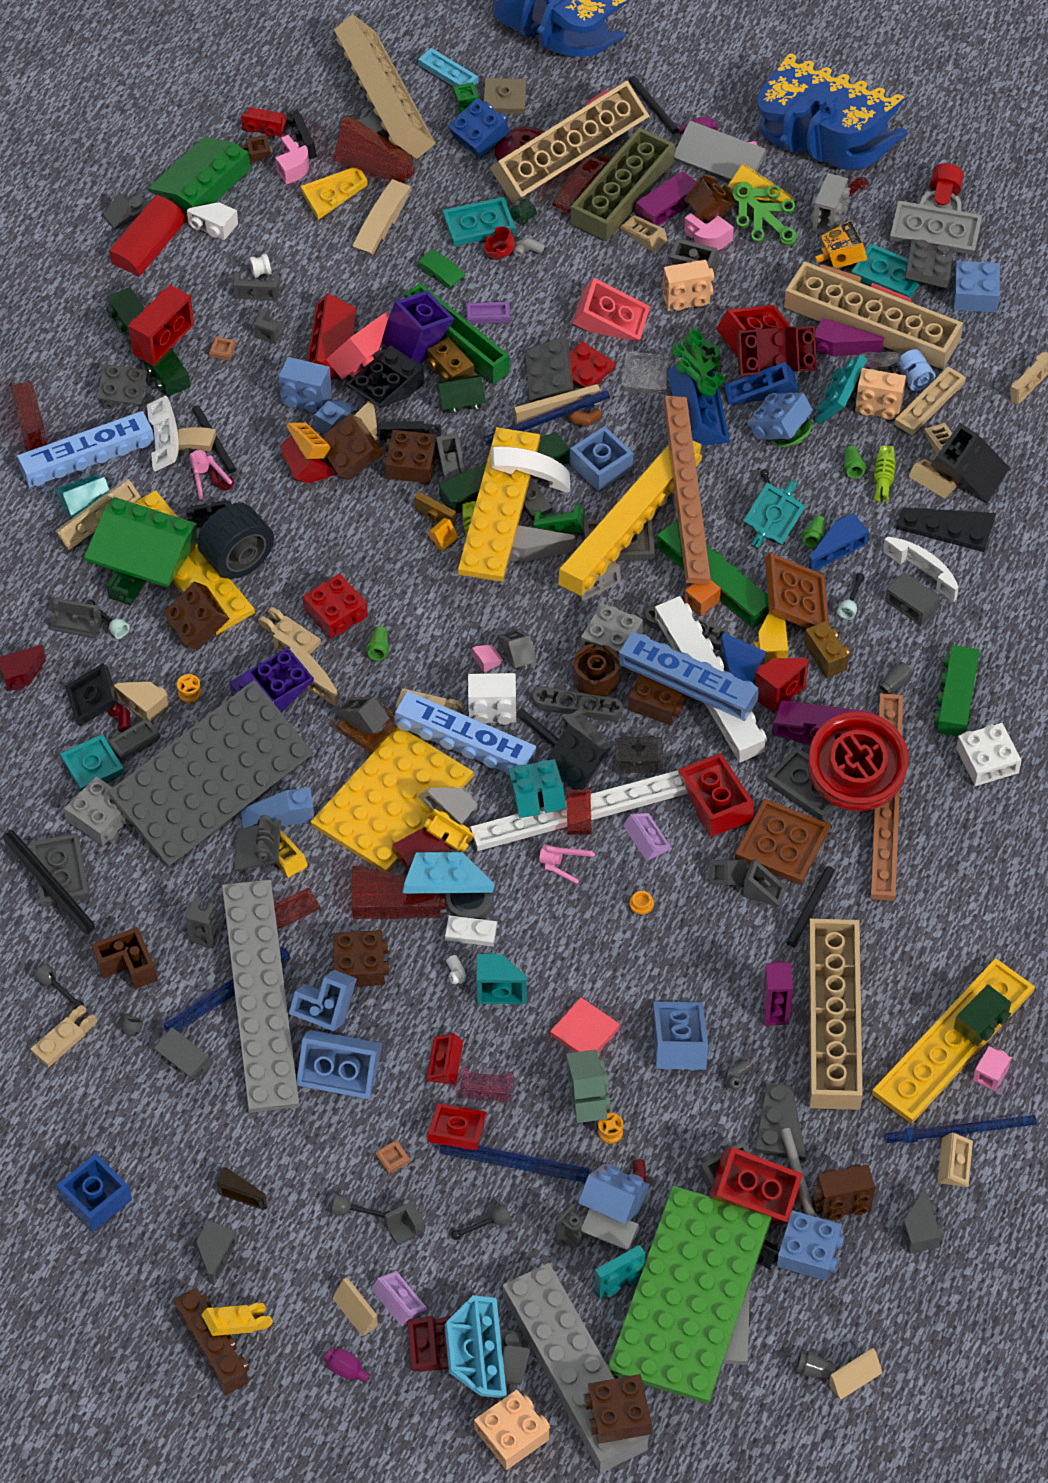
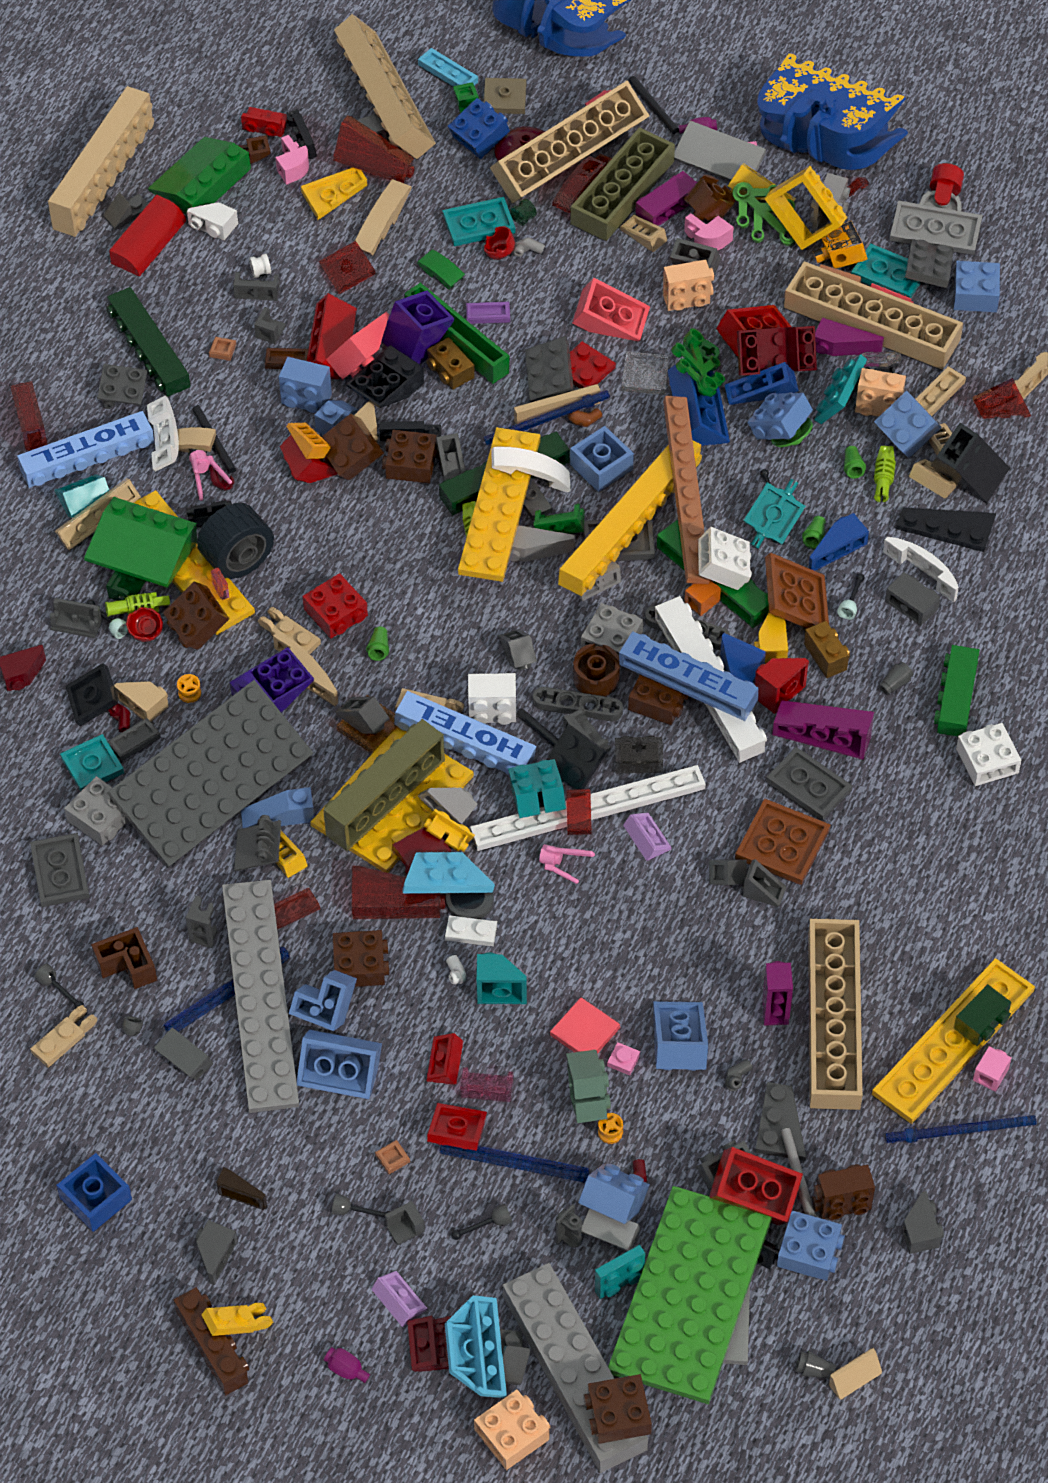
black axle [3,830,95,934] -> none
red brick [129,284,194,366] -> none
tan slope [333,1278,378,1336] -> none
pearl gold plate [414,492,457,527] -> none
light orange tile [428,518,459,551] -> none
dark green brick [436,375,486,413] -> none
bright pink slope [472,645,504,672] -> none
light orange plate [630,891,654,915] -> none
red slope [678,753,754,837] -> none
black bar [786,866,835,947] -> none
red wheel [808,712,909,811] -> none
nougat plate [870,693,903,901] -> none
light blue wheel [896,349,936,391] -> none
tan slope [938,1132,973,1187] -> none
none -> tan brick [48,86,154,237]
none -> lime hinge [105,592,170,617]
none -> red hair [126,607,163,642]
none -> clear pink tile [211,567,229,600]
none -> reddish brown tile [265,348,308,369]
none -> clear red plate [318,240,376,294]
none -> olive brick [323,719,445,851]
none -> bright pink plate [607,1042,640,1075]
none -> white brick [698,527,752,590]
none -> yellow window [764,166,847,250]
none -> medium blue brick [874,391,942,458]
none -> clear red wing [972,378,1031,419]

